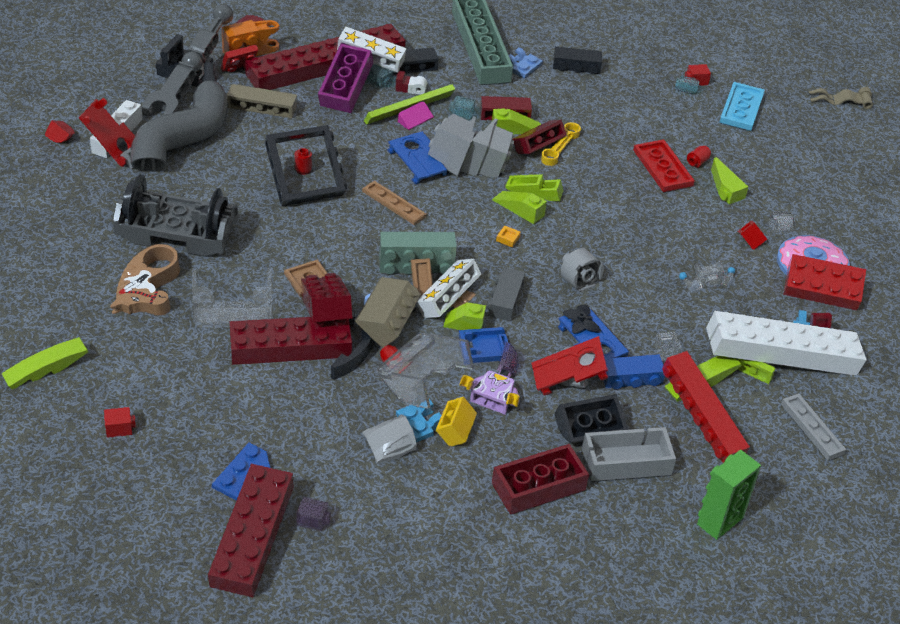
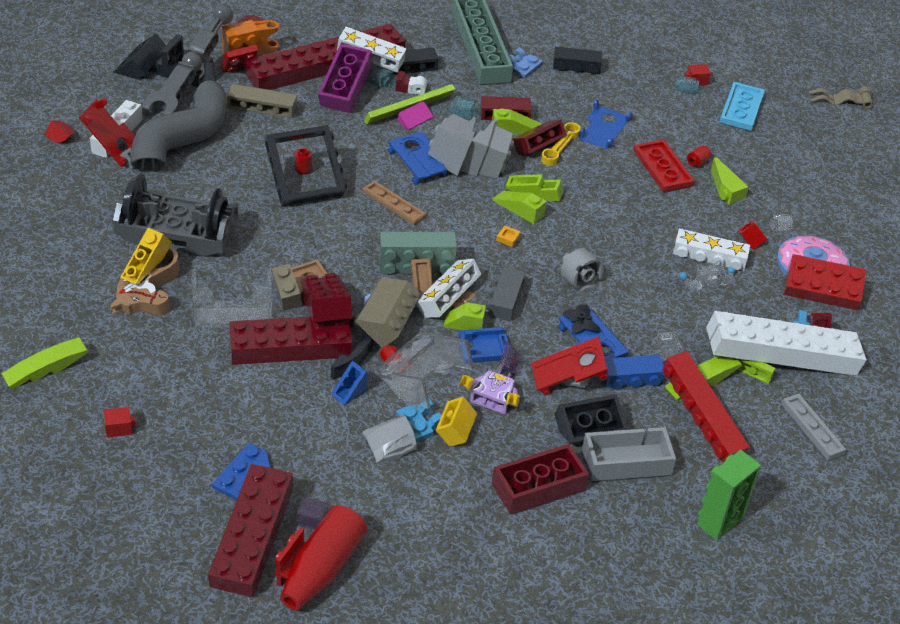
none -> black slope [113,33,166,79]
none -> yellow slope [120,228,172,285]
none -> dark tan brick [272,264,302,310]
none -> red piece [275,505,367,610]
none -> blue slope [331,361,368,405]
none -> blue piece [579,100,633,149]
none -> white brick [673,229,750,271]

